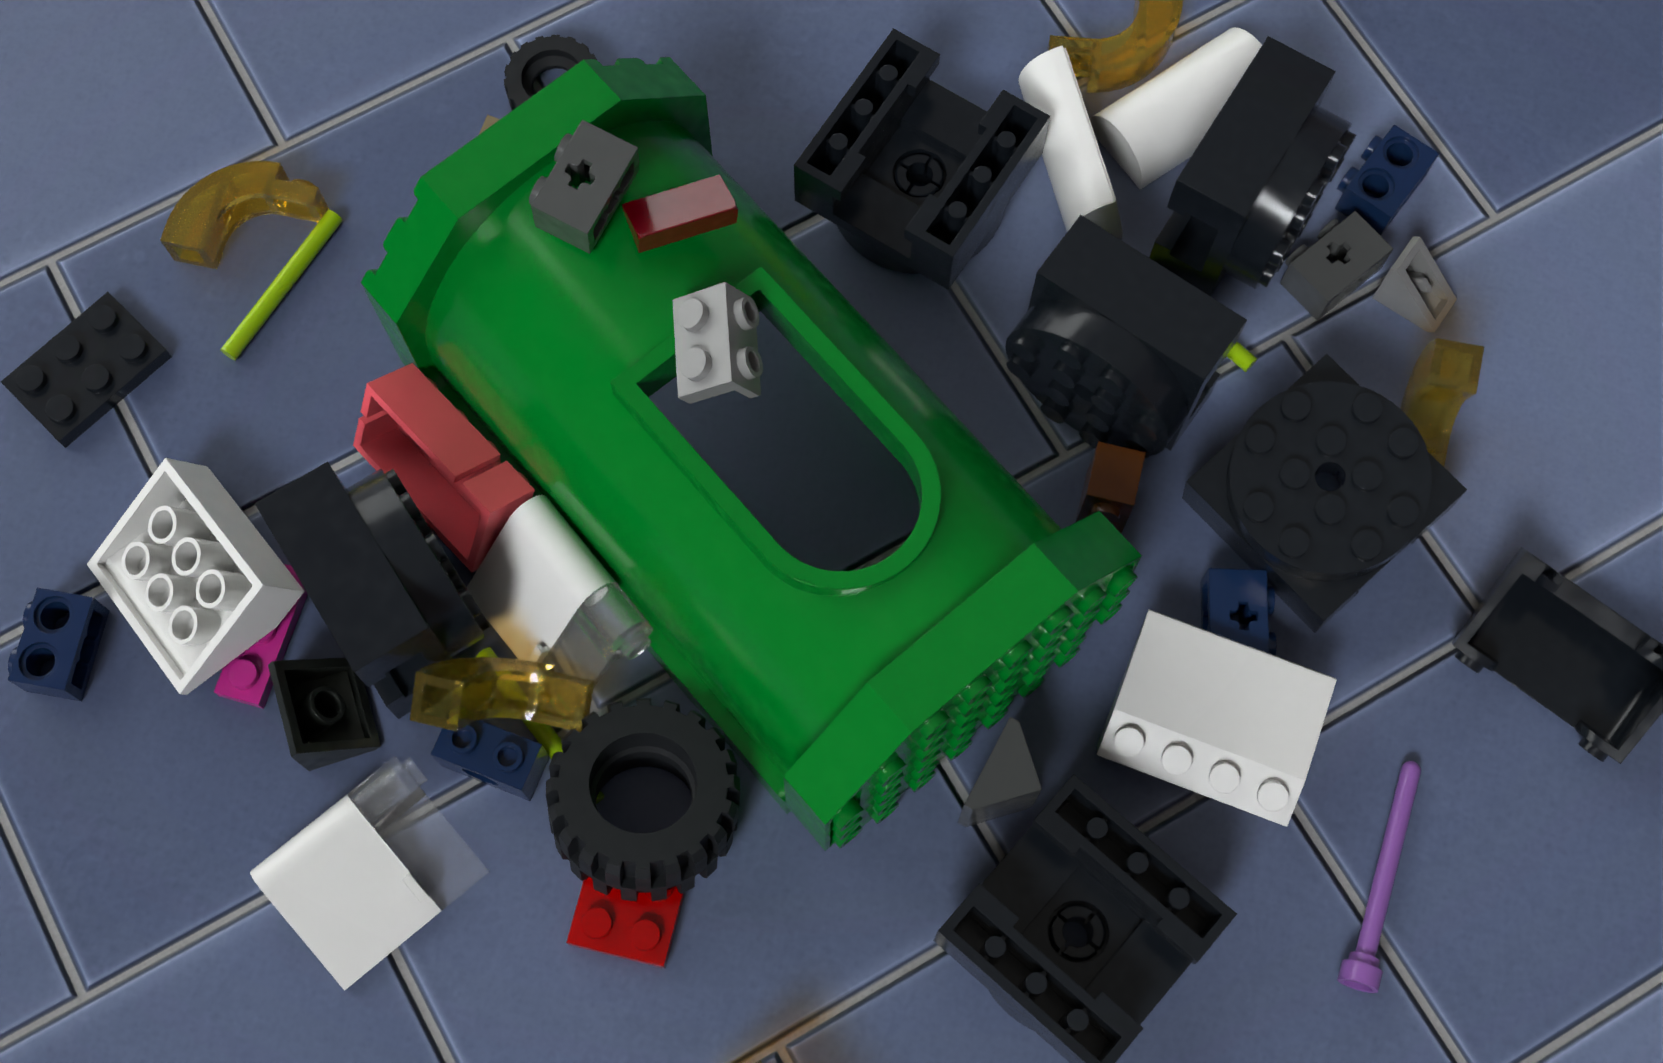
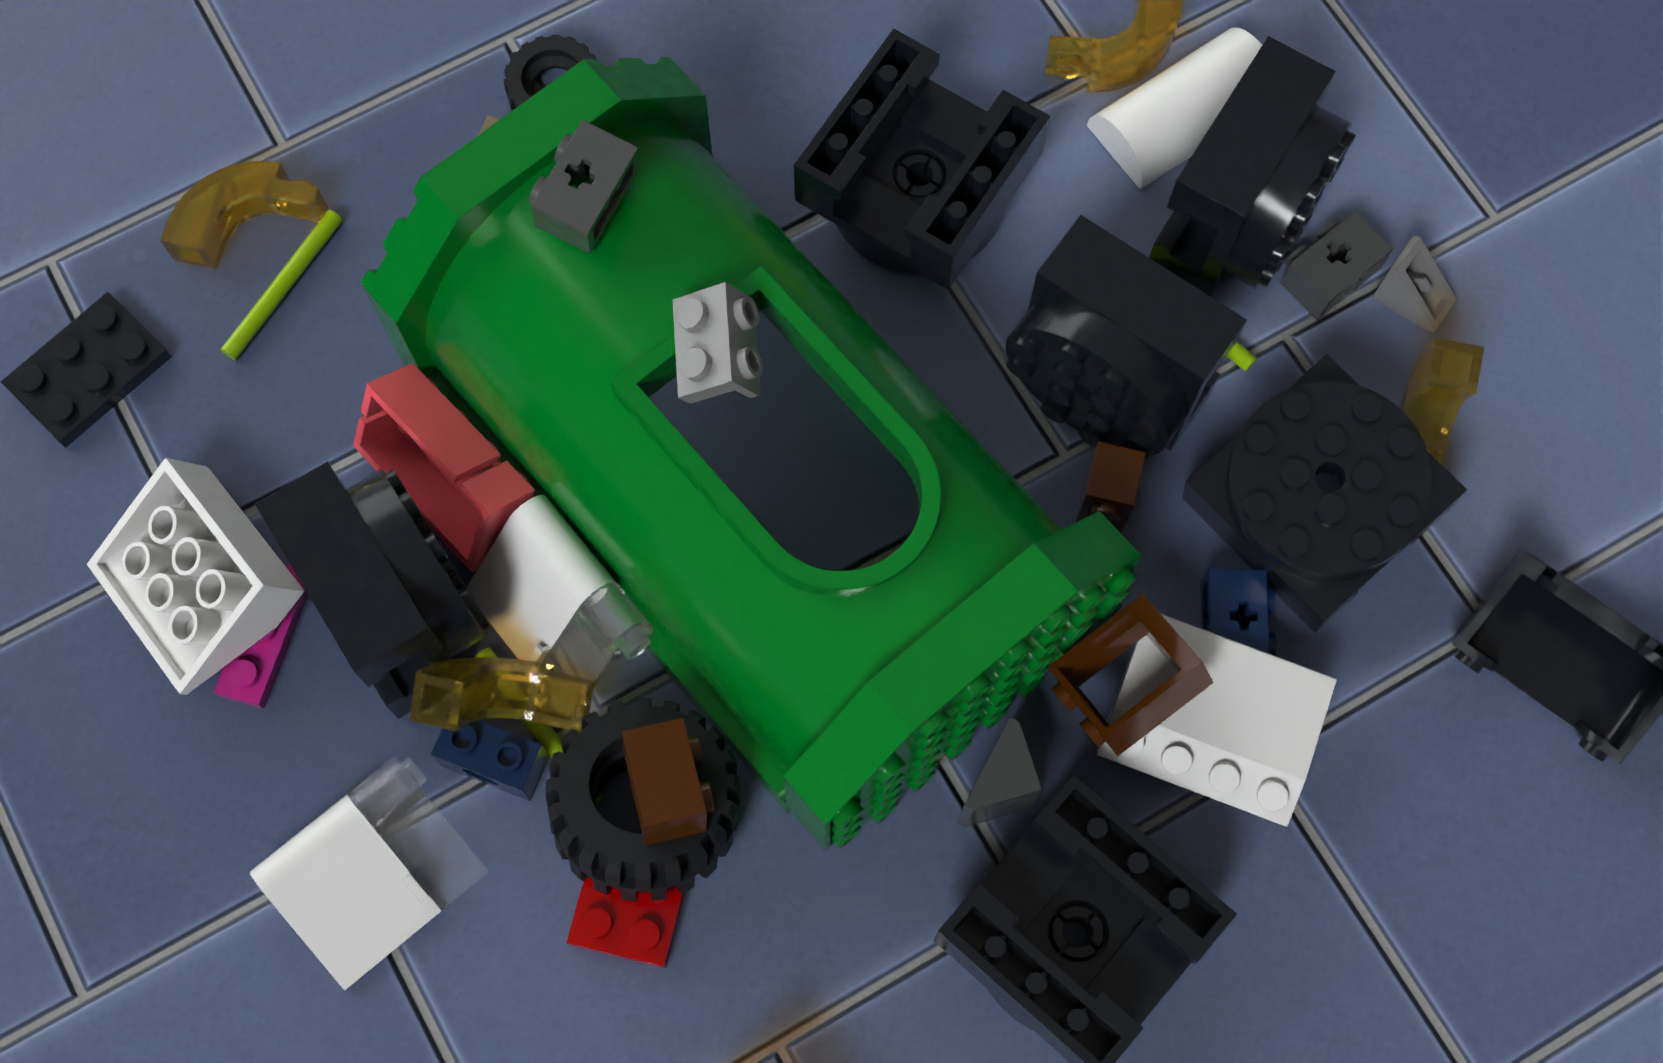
dark blue brick [8,587,110,702] -> none
pearl dark grey slope [268,658,381,771] -> none
slope [622,174,738,253] -> none
white brick [1018,45,1123,239] -> none
dark blue brick [1335,125,1440,236] -> none
medium lavender piece [1337,761,1421,993] -> none
none -> reddish brown brick [622,718,714,846]
none -> reddish brown window [1048,594,1214,757]

